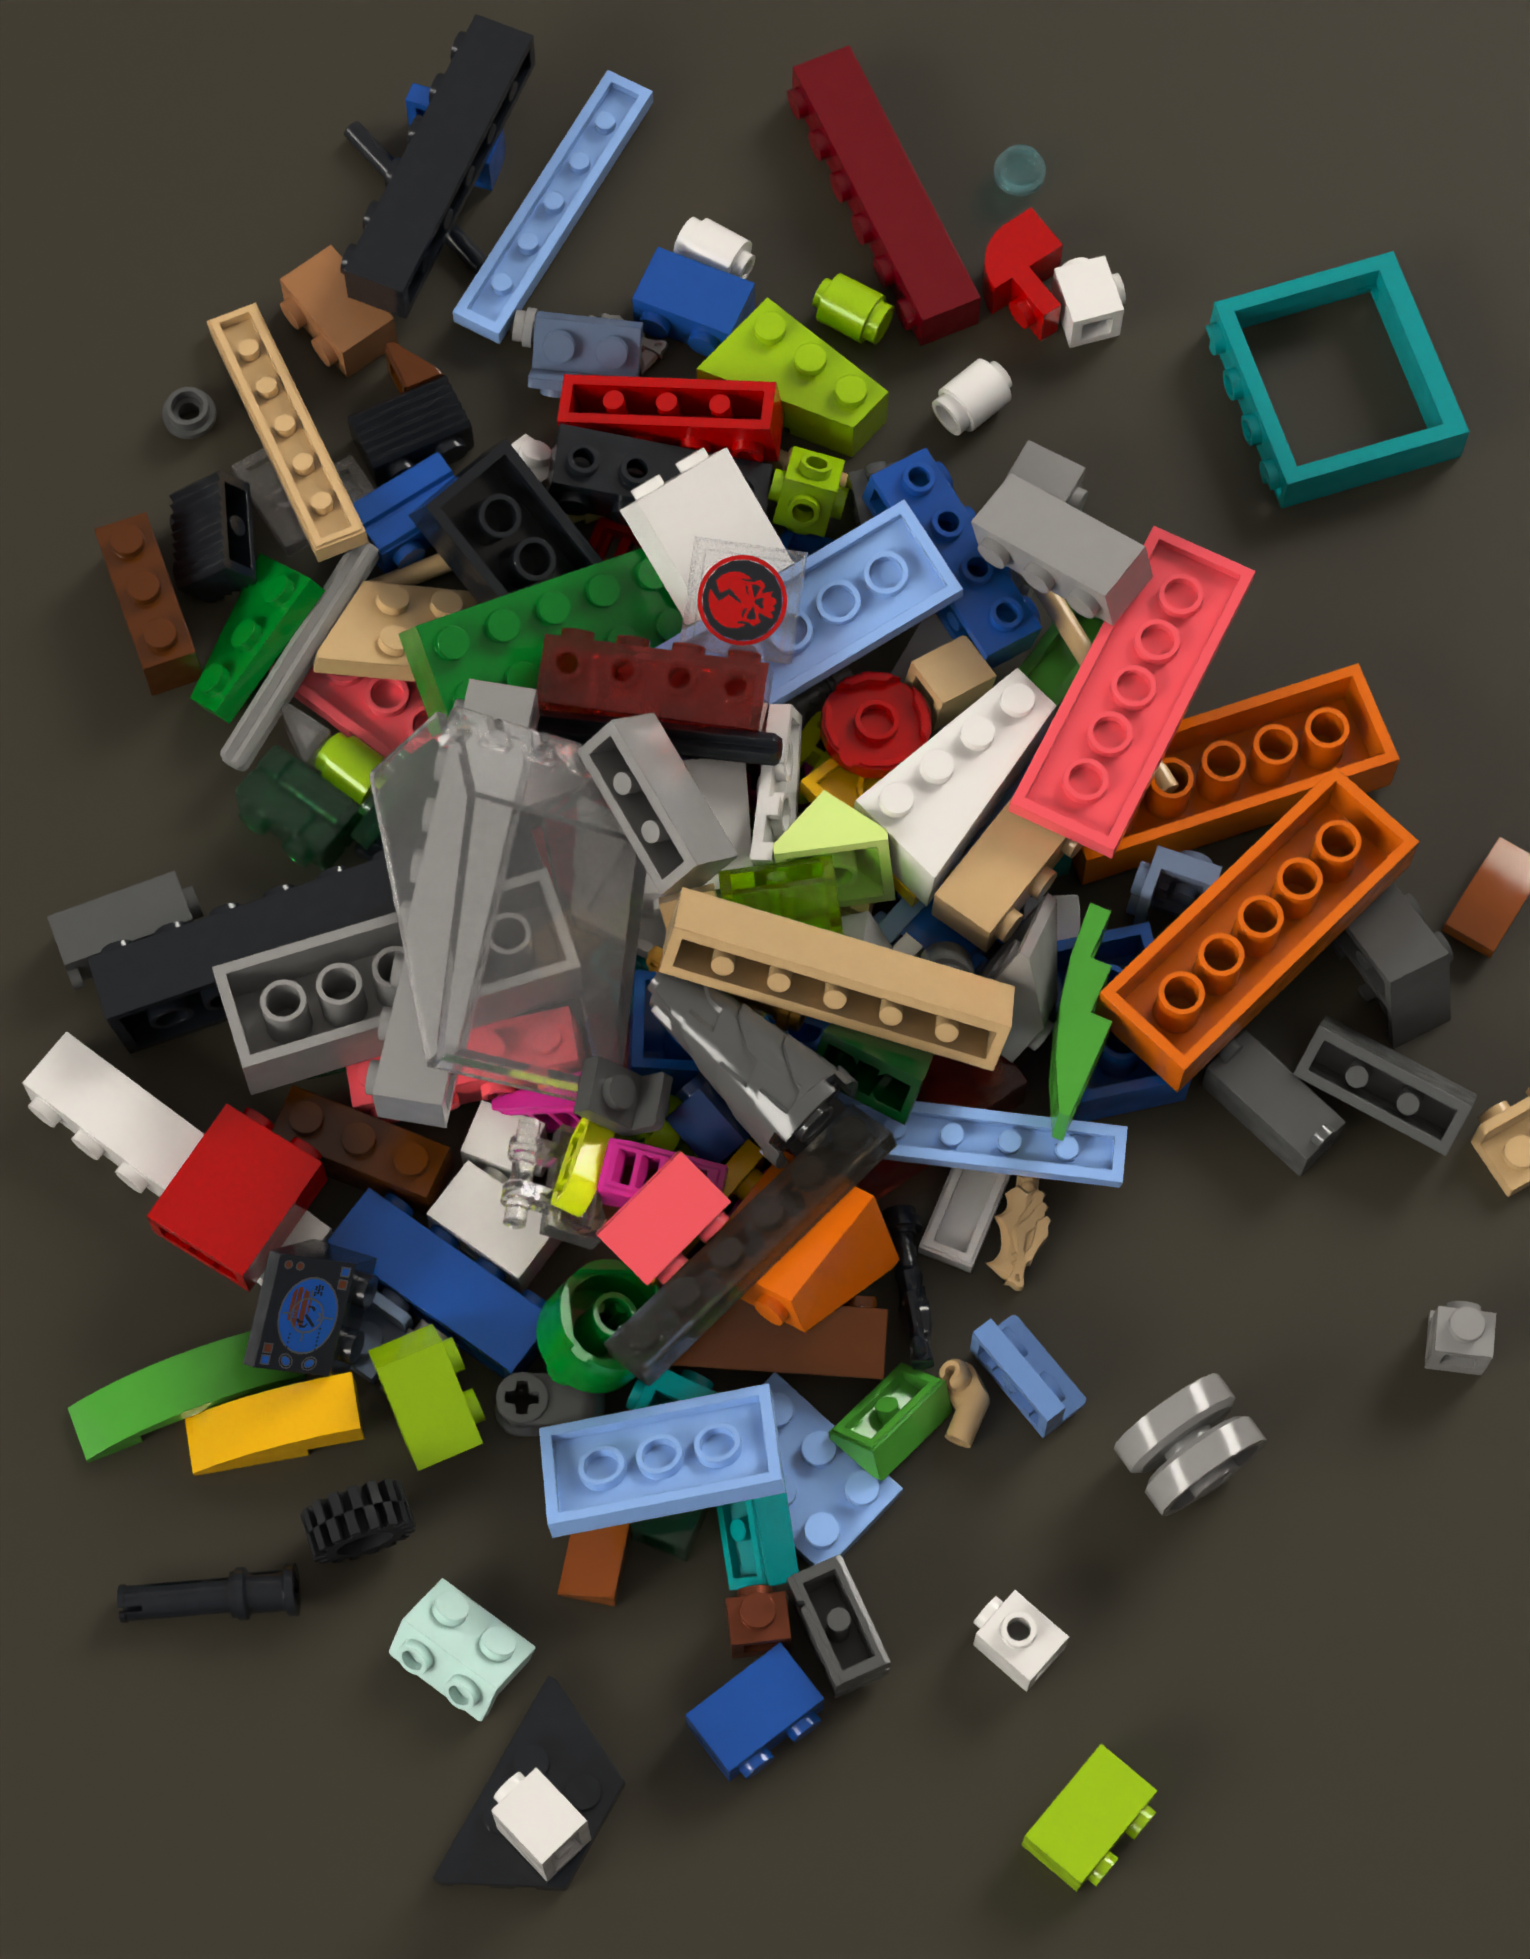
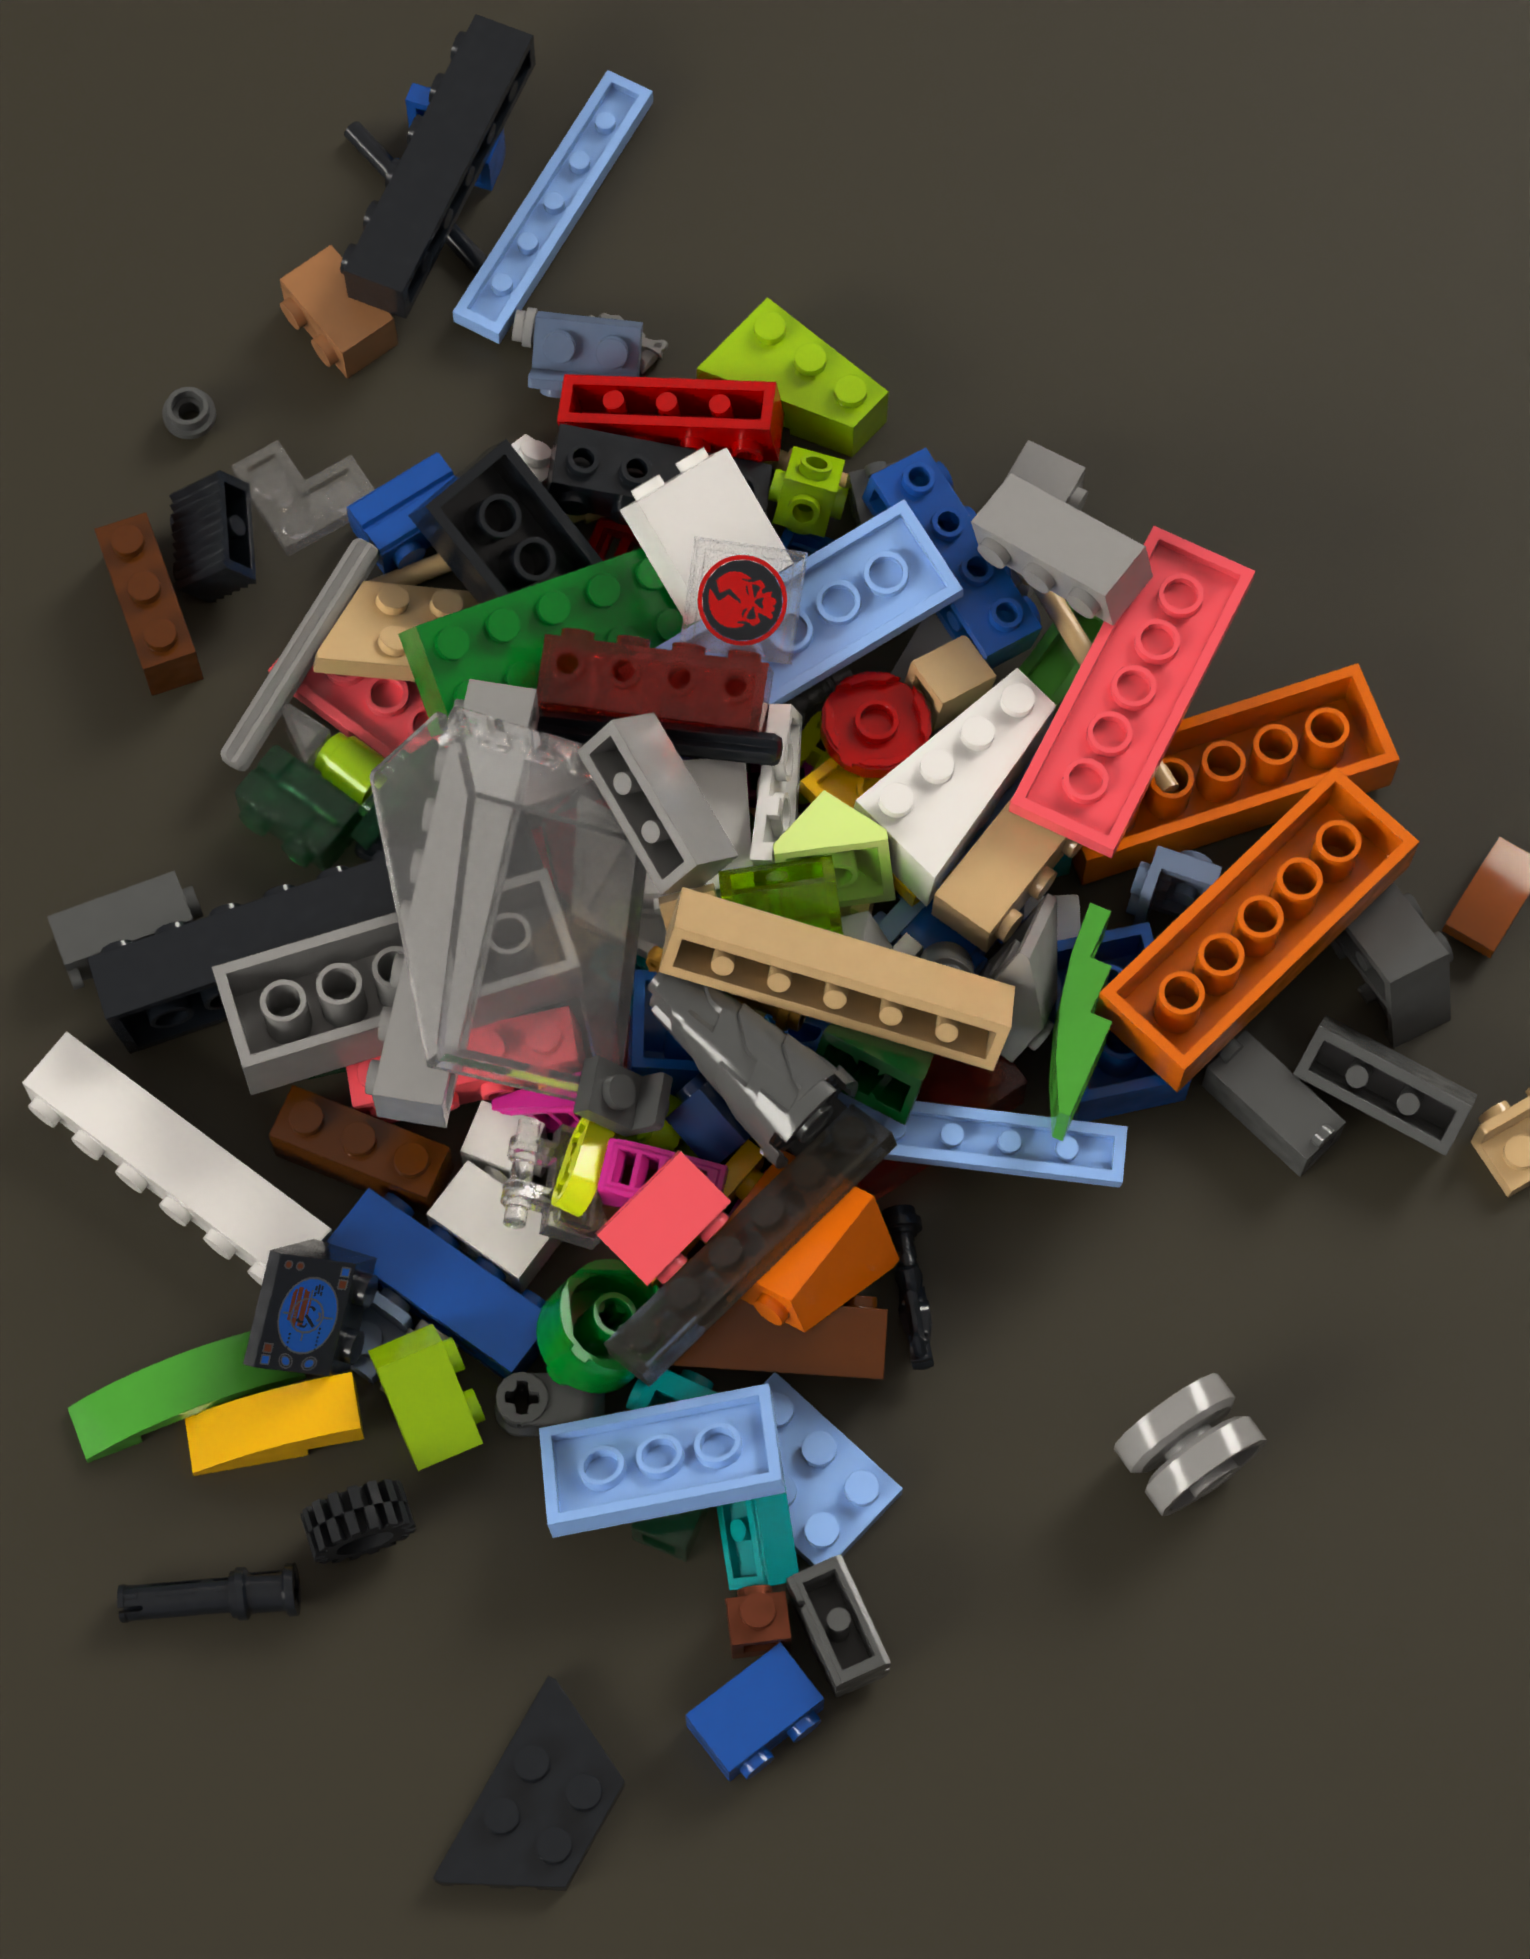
red brick [147,1103,328,1292] -> none
green wing [190,553,325,724] -> none
tan tile [206,302,369,563] -> none
black brick [347,375,474,488] -> none
reddish brown slope [385,341,443,394] -> none
light aqua bracket [389,1578,536,1721] -> none
white brick [491,1767,591,1882] -> none
dark orange slope [557,1522,633,1607] -> none
blue brick [632,247,755,357] -> none
white brick [674,217,756,279] -> none
dark red brick [787,45,981,346] -> none
lime brick [812,273,895,344] -> none
bright green slope [828,1362,952,1481] -> none
white tile [918,1168,1011,1273] -> none
white brick [932,358,1012,435] -> none
tan arm [938,1359,990,1448] -> none
medium blue bracket [970,1315,1086,1438] -> none
white brick [973,1590,1069,1692] -> none
red brick [982,207,1063,341] -> none
tan piece [986,1175,1051,1291] -> none
clear light blue plate [994,144,1046,196] -> none
lime brick [1021,1744,1157,1892] -> none
white brick [1051,255,1126,348] -> none
teal window [1205,251,1470,509] -> none
light grey brick [1424,1301,1497,1376] -> none

